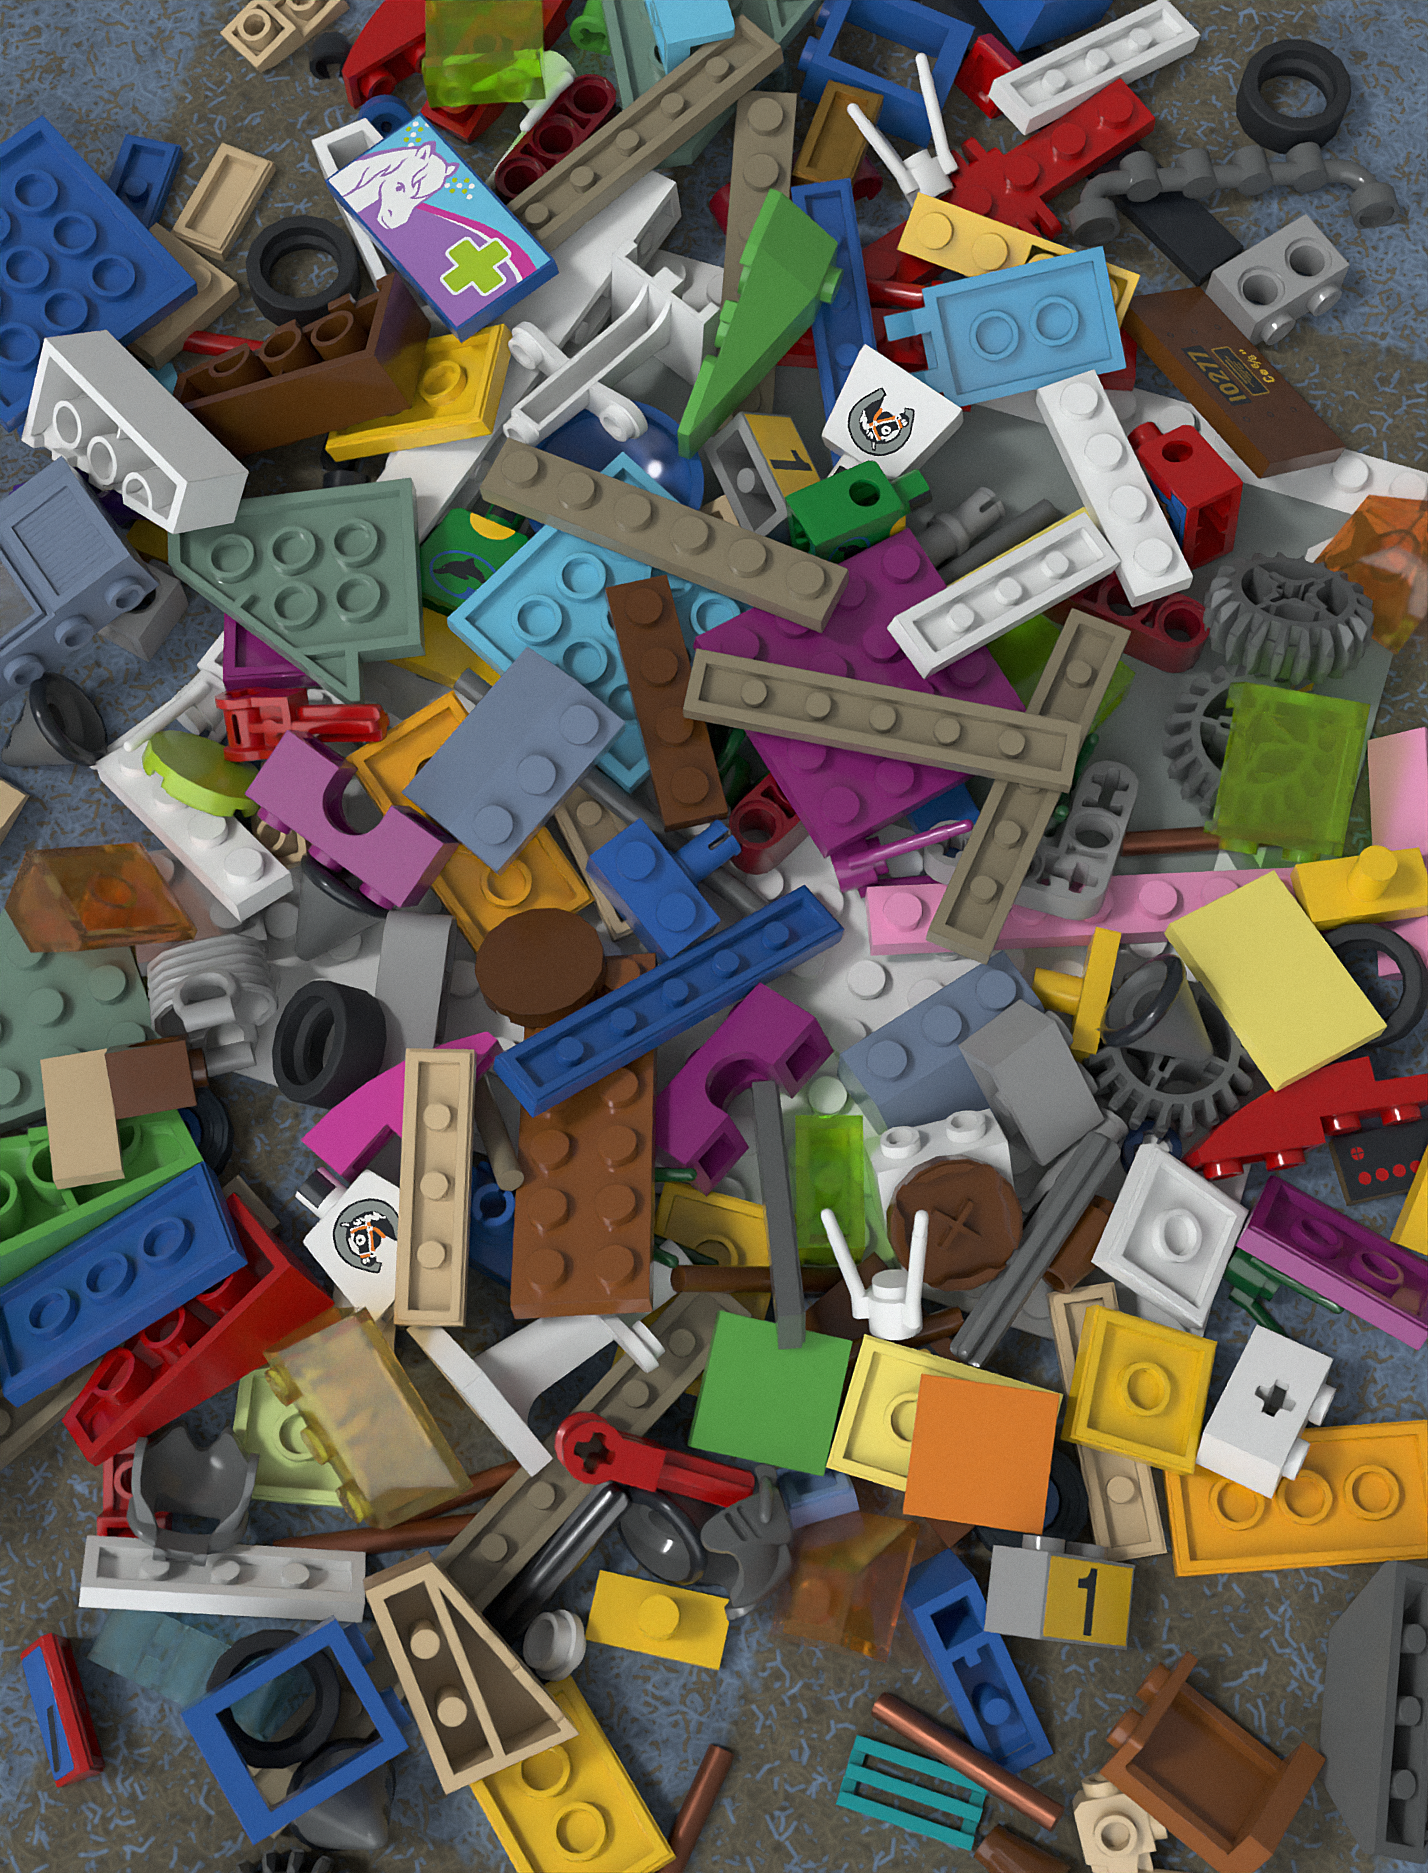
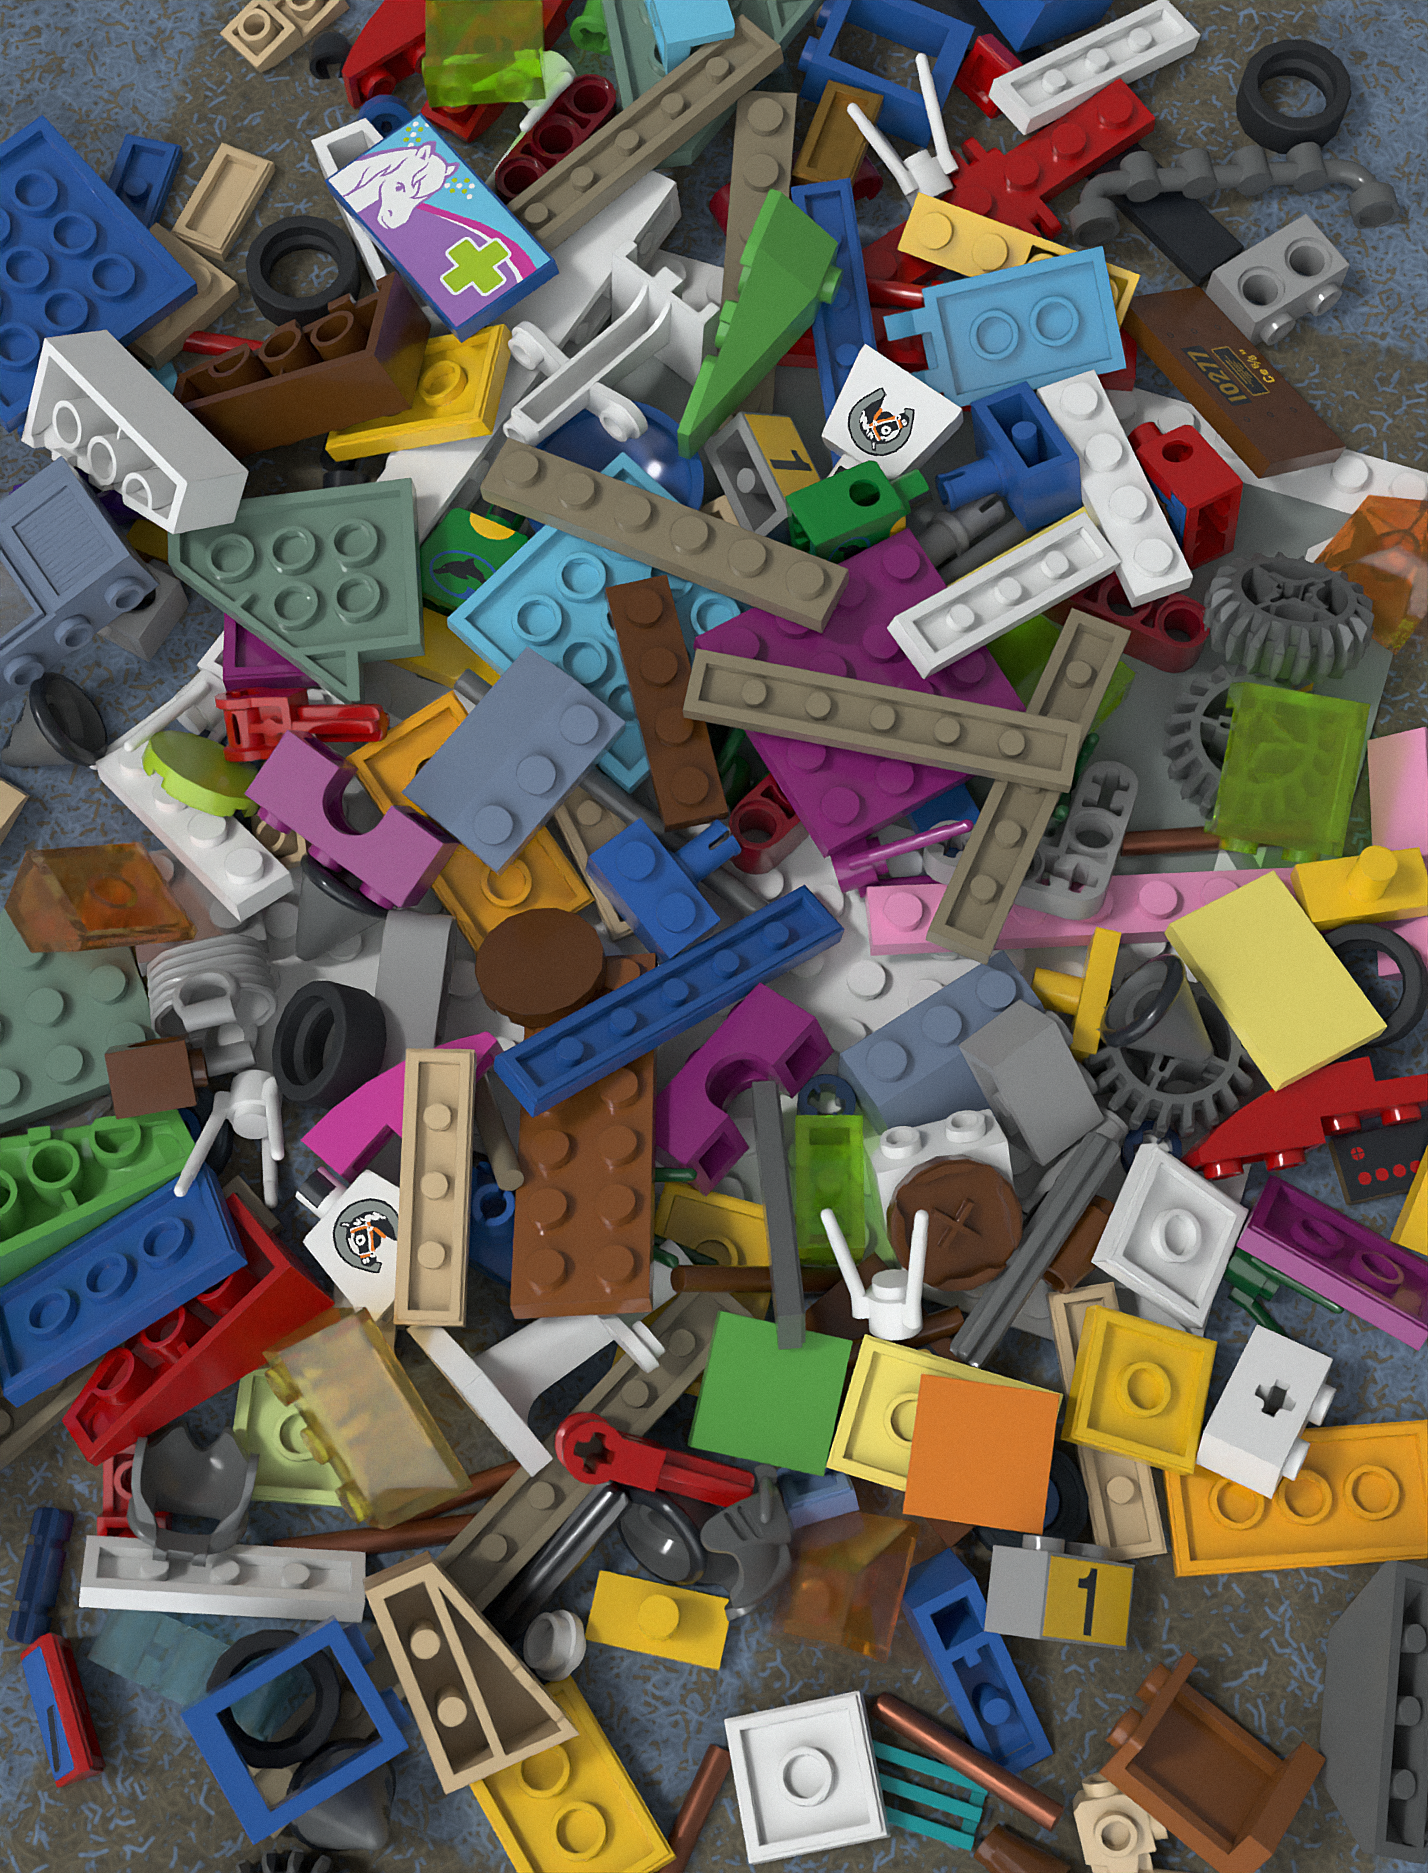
tan tile [40,1049,125,1190] -> none
none -> dark blue axle [7,1507,74,1645]
none -> white plant [174,1070,284,1209]
none -> white tile [724,1691,891,1865]
none -> dark blue bush [797,1074,856,1139]
none -> blue brick [935,381,1082,532]

